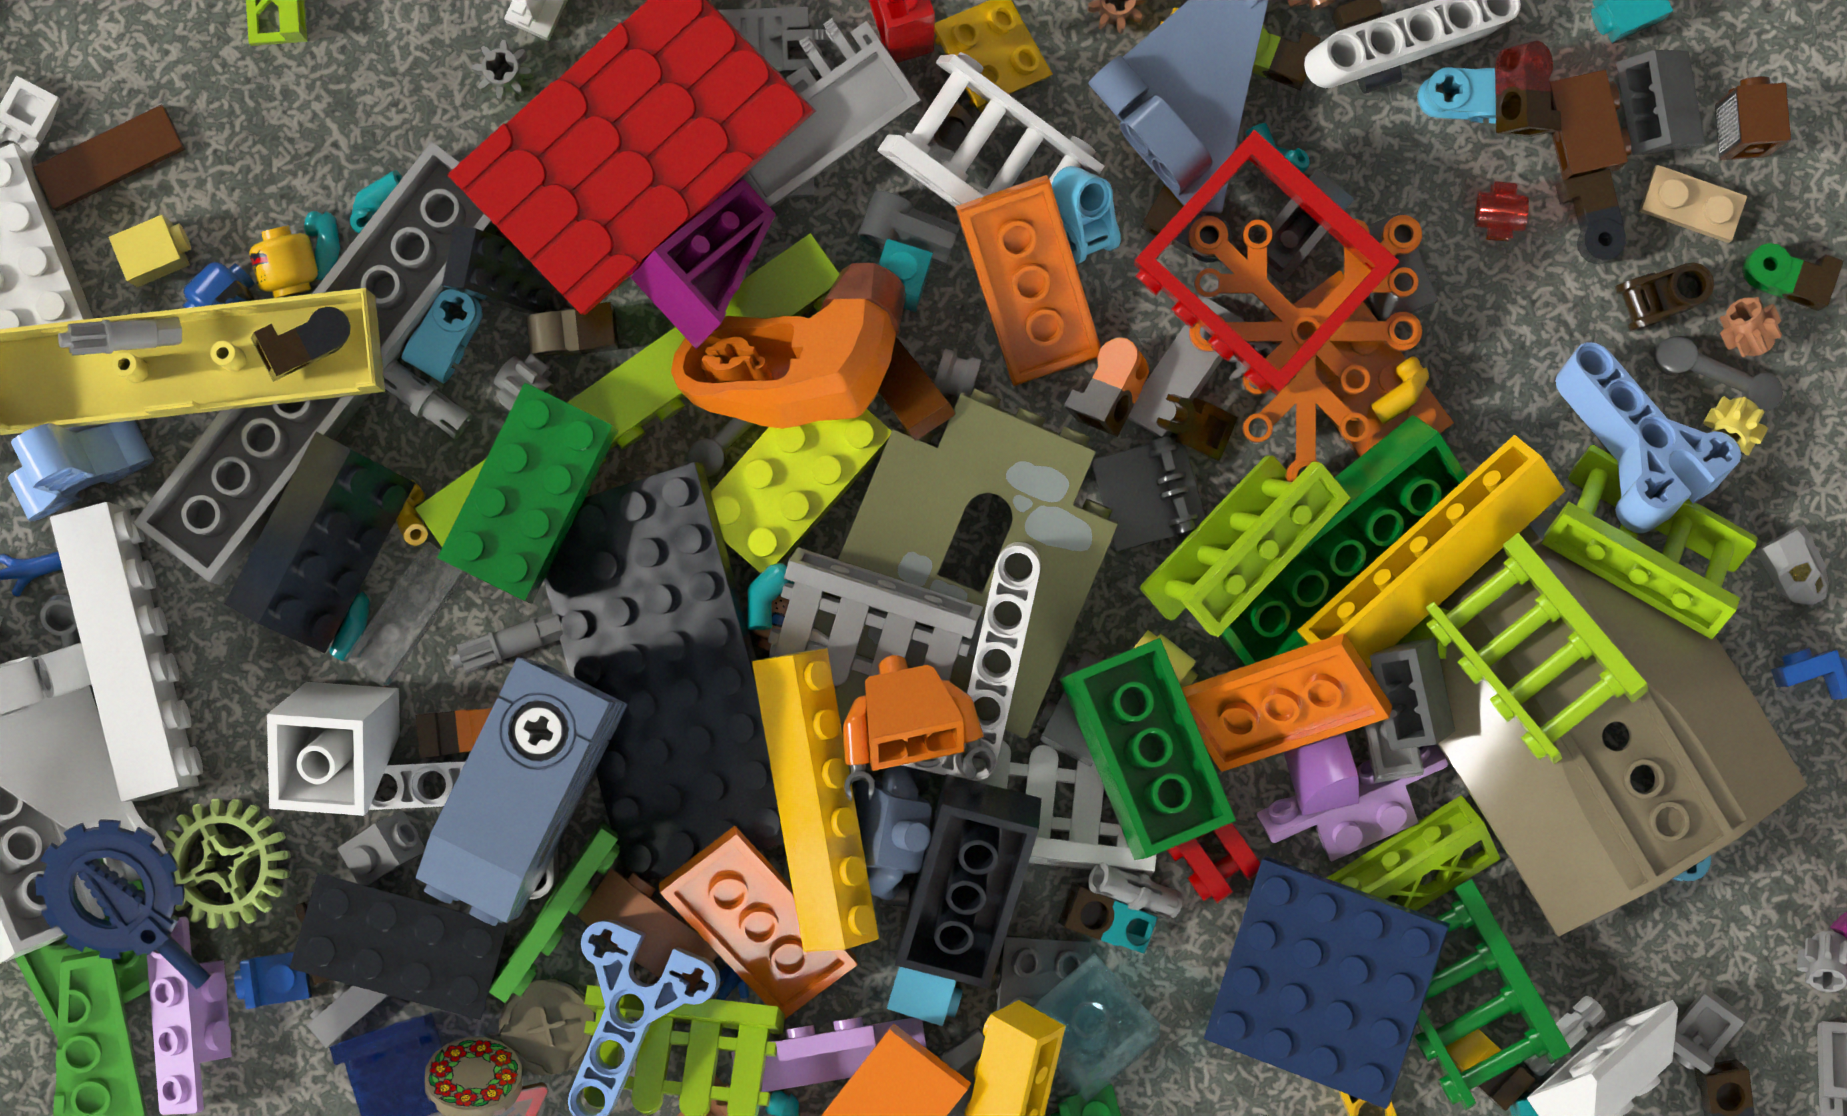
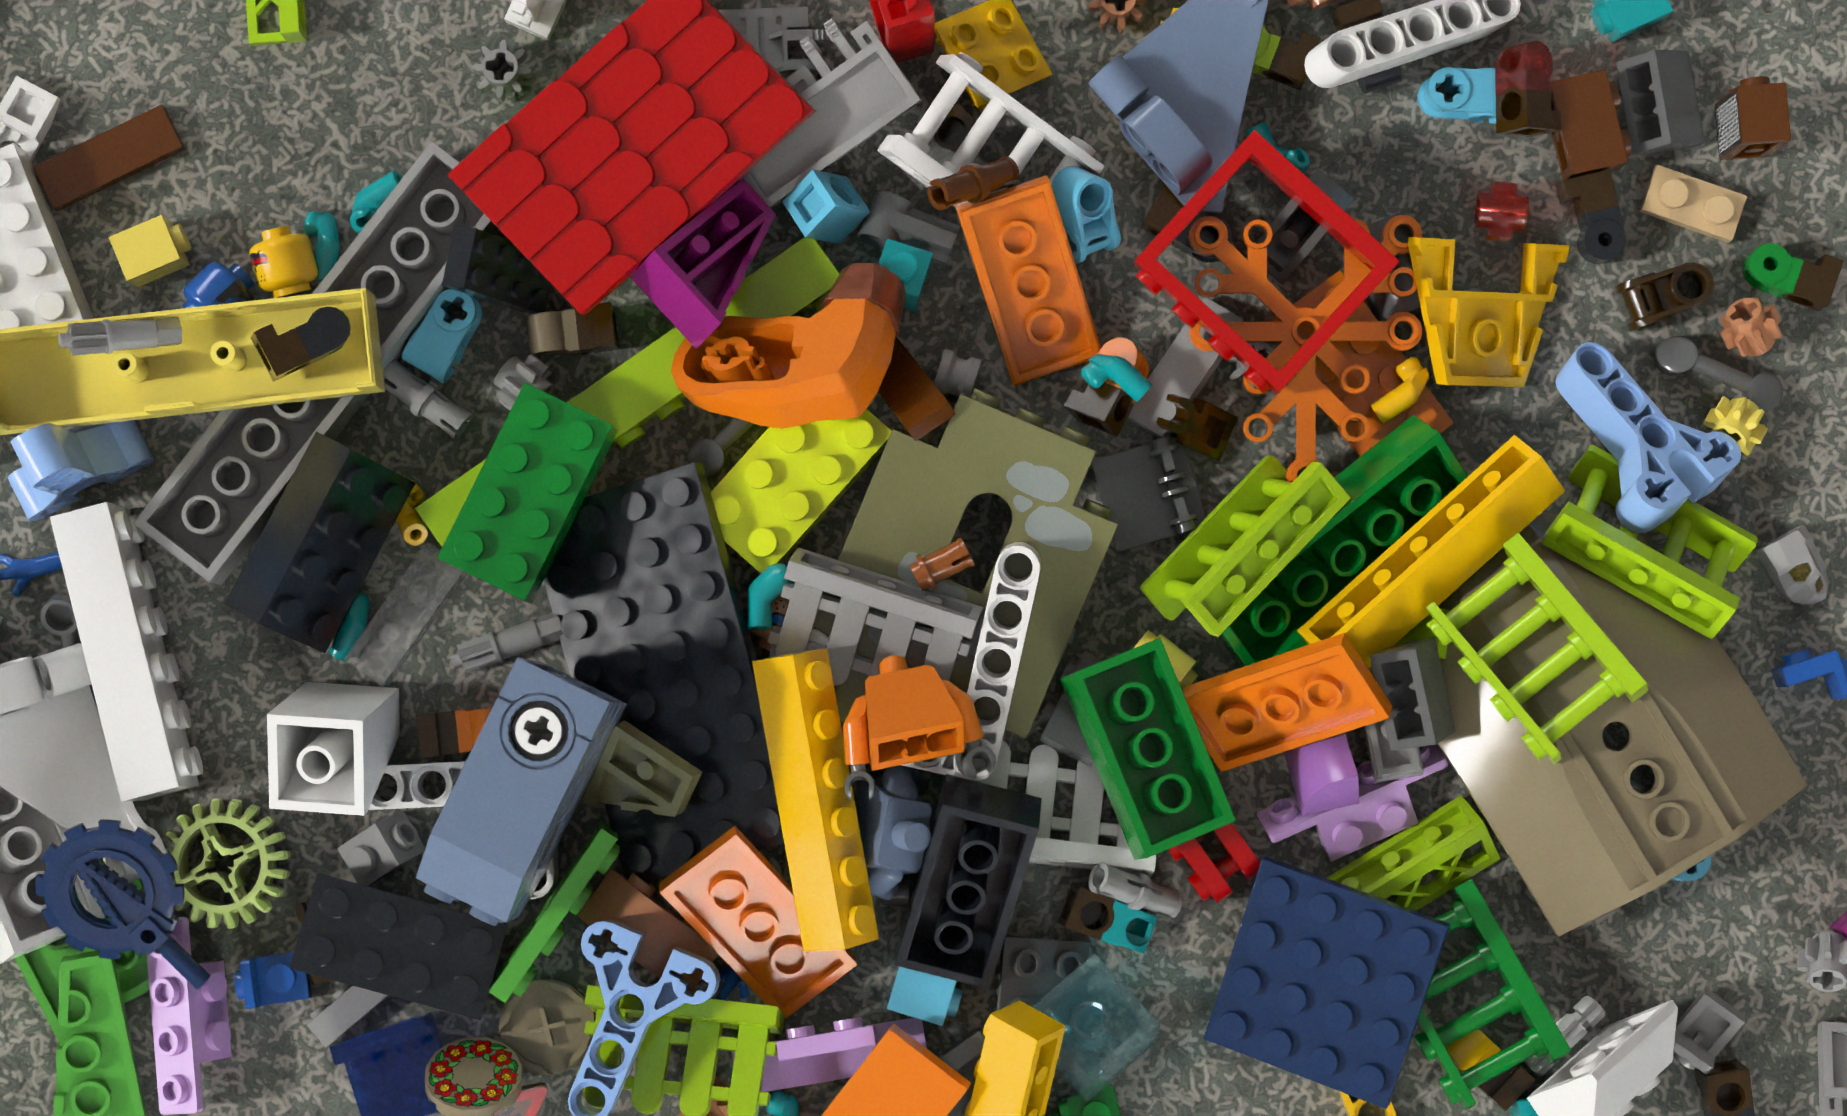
none -> olive wing [582,720,702,817]
none -> medium azure brick [782,170,870,244]
none -> dark orange pin [909,537,975,591]
none -> reddish brown pin [927,156,1020,210]
none -> teal arm [1081,354,1153,402]
none -> yellow wing [1408,237,1569,387]

